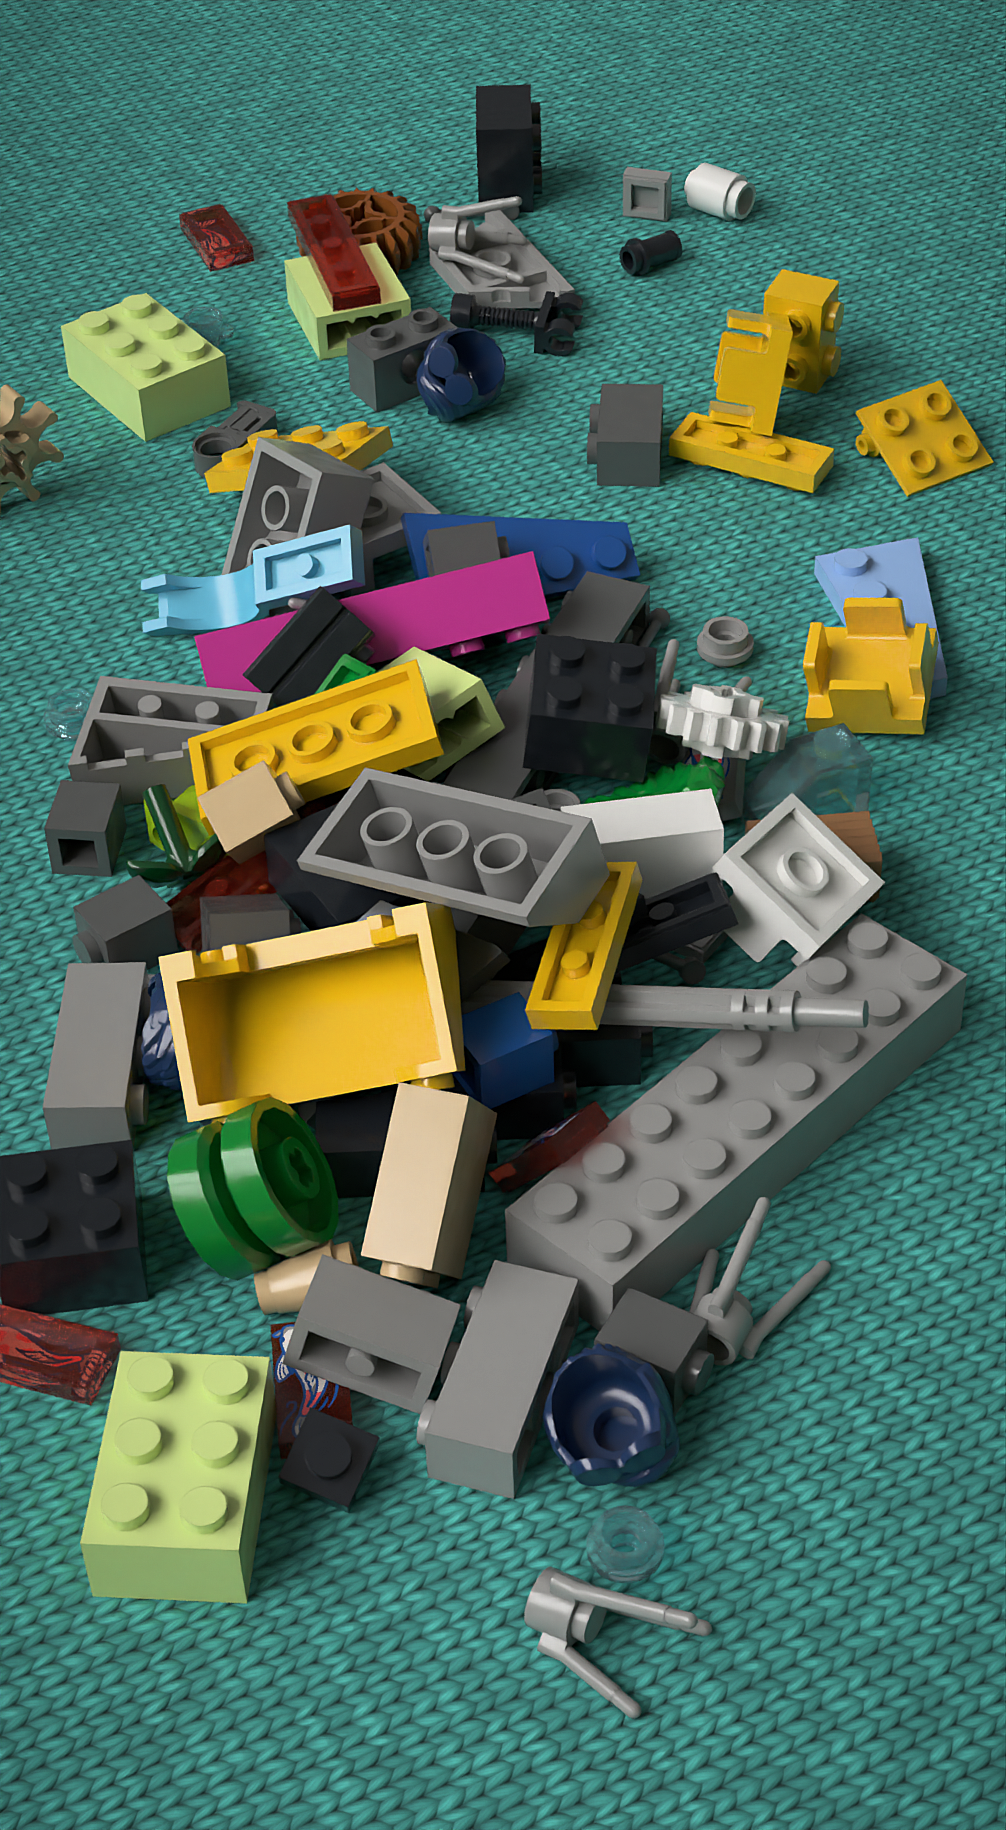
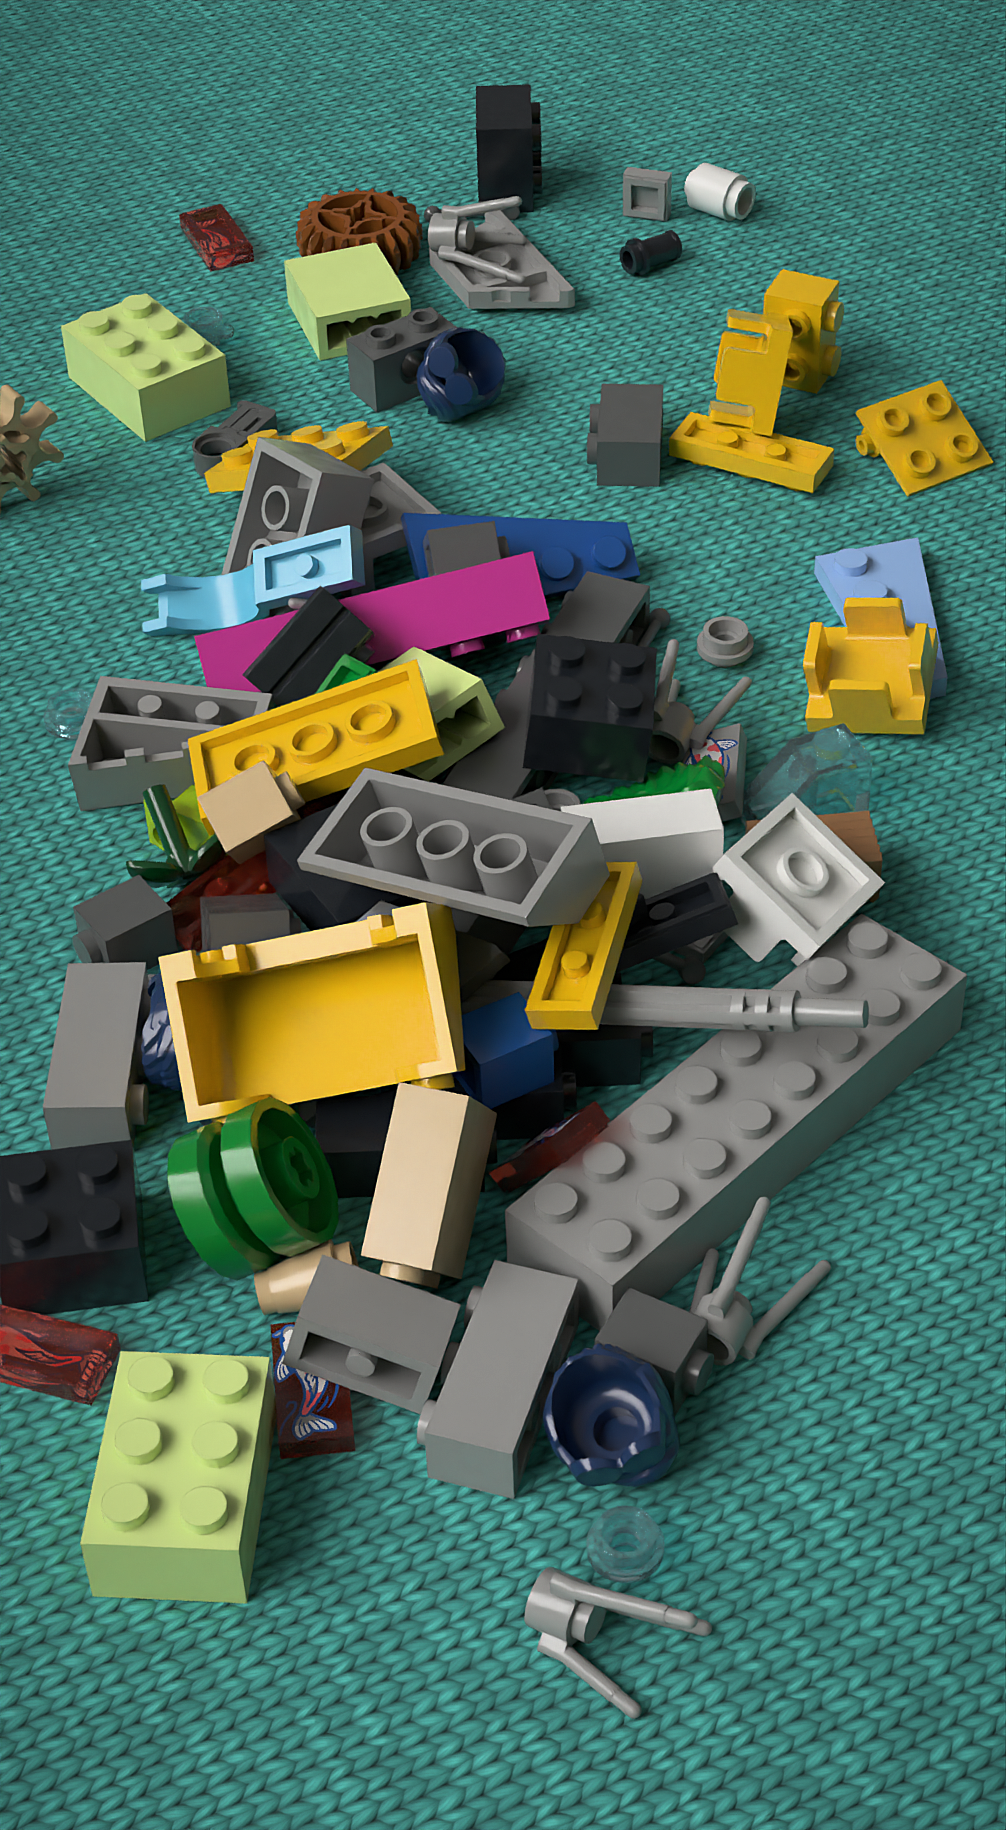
dark grey brick [44,780,127,877] -> none
black plate [278,1407,380,1513] -> none
clear red tile [287,194,381,312] -> none
black bar [450,291,584,356] -> none
white gear [655,684,790,760] -> none

